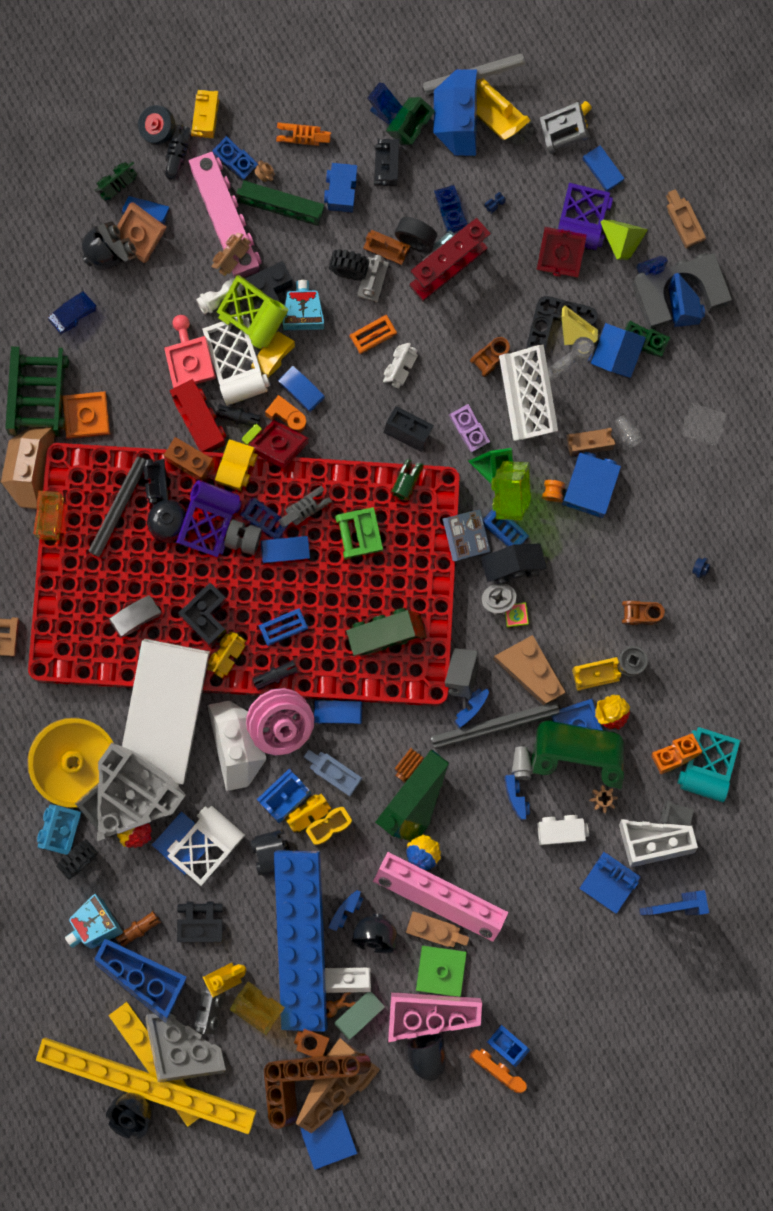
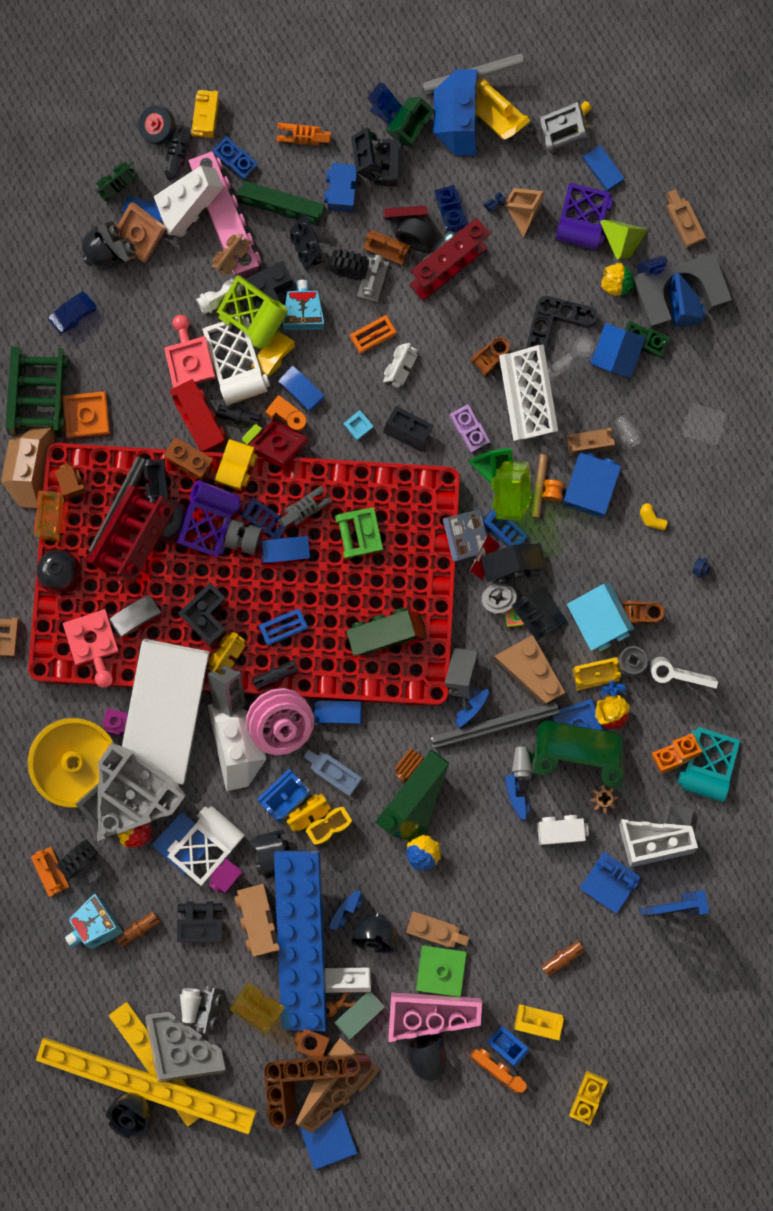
dark azure bracket [37,804,81,855] -> none
blue wedge [95,939,187,1023] -> none
yellow hinge [203,963,246,997] -> none
medium nougat plate [255,160,275,182] -> none
bright pink piece [373,852,508,942] -> none
dark green hinge [391,459,424,501] -> none
dark red plate [536,227,587,277] -> none
light yellow slope [562,306,598,345] -> none
none -> orange hinge [31,847,69,897]
none -> black cylinder [37,549,81,594]
none -> dark orange brick [55,463,87,500]
none -> coral plate [63,609,119,688]
none -> dark red fence [87,485,176,584]
none -> magenta window [102,708,128,737]
none -> white wedge [154,166,223,237]
none -> white cone [180,988,202,1023]
none -> dark grey hinge [208,666,246,717]
none -> magenta window [209,858,243,893]
none -> medium nougat wedge [234,884,280,957]
none -> black hinge [289,213,322,270]
none -> medium azure plate [343,410,374,441]
none -> black hinge [351,127,382,181]
none -> dark red tile [383,206,428,219]
none -> red sticker [470,534,500,580]
none -> medium nougat slope [504,188,545,238]
none -> black hinge [511,586,567,641]
none -> yellow hinge [513,1004,564,1040]
none -> medium nougat bar [532,454,548,519]
none -> dark orange pin [541,940,585,977]
none -> medium azure brick [567,583,634,652]
none -> yellow slope [569,1071,608,1125]
none -> blue plant [600,680,627,697]
none -> yellow piece [601,263,634,297]
none -> yellow arm [640,504,667,531]
none -> white piece [650,657,718,688]

